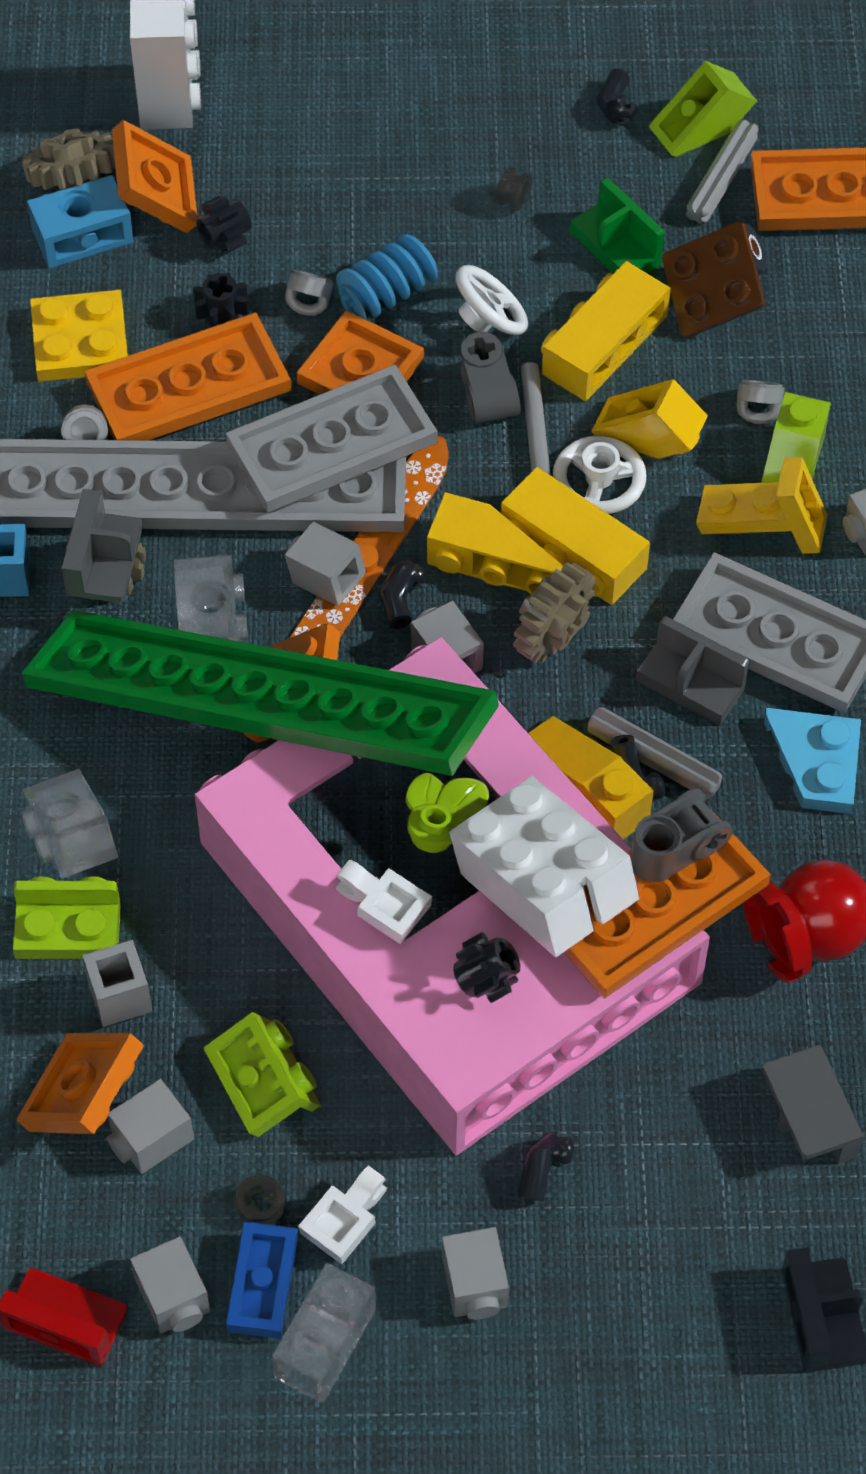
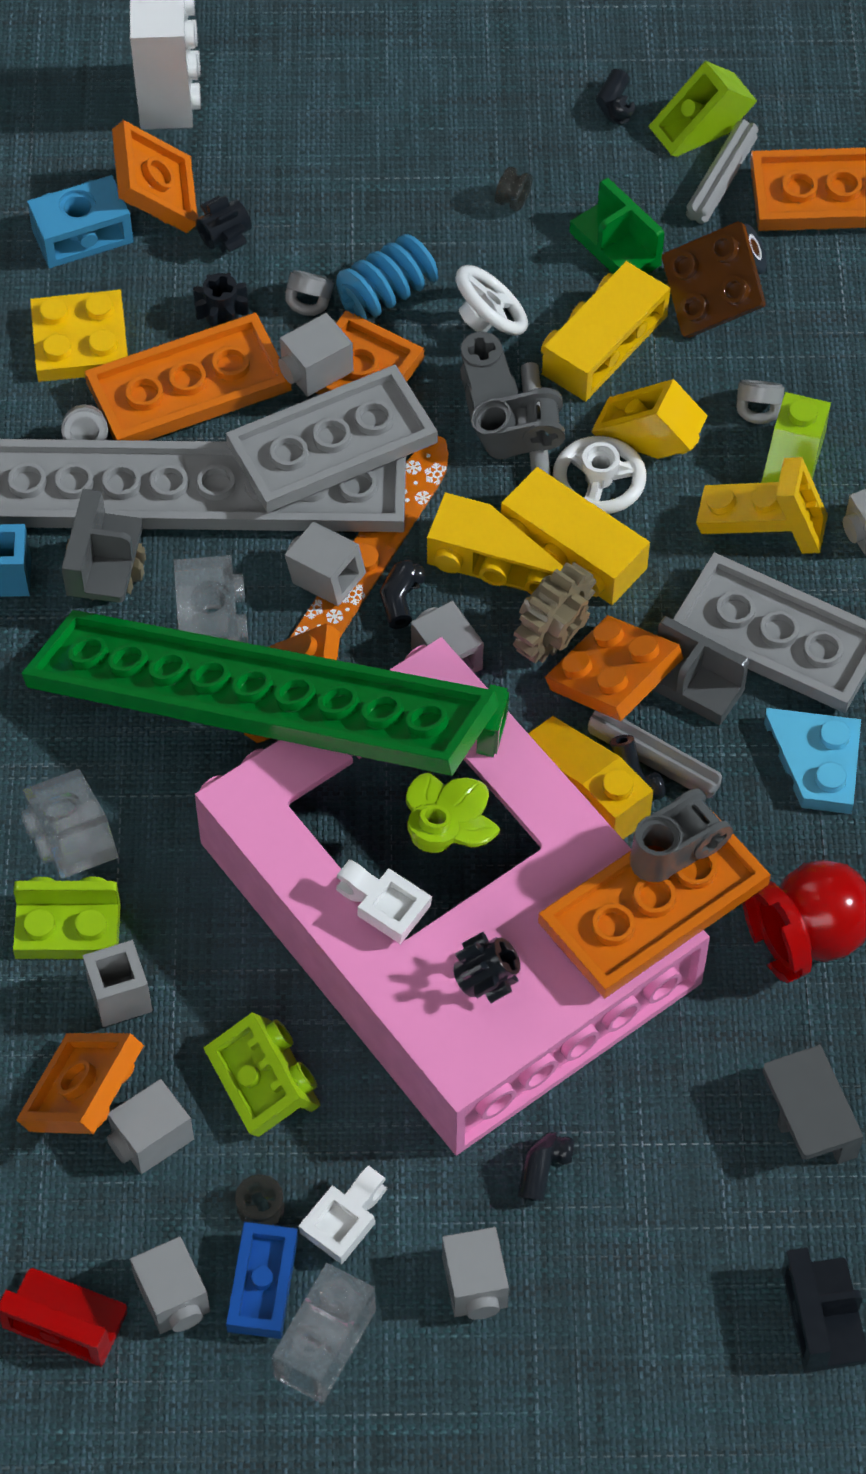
dark tan gear [22,129,115,190] -> none
white piece [449,776,639,957] -> none
none -> light grey brick [278,312,354,397]
none -> dark grey piece [471,387,565,459]
none -> green tile [476,684,509,757]
none -> orange plate [545,615,684,721]

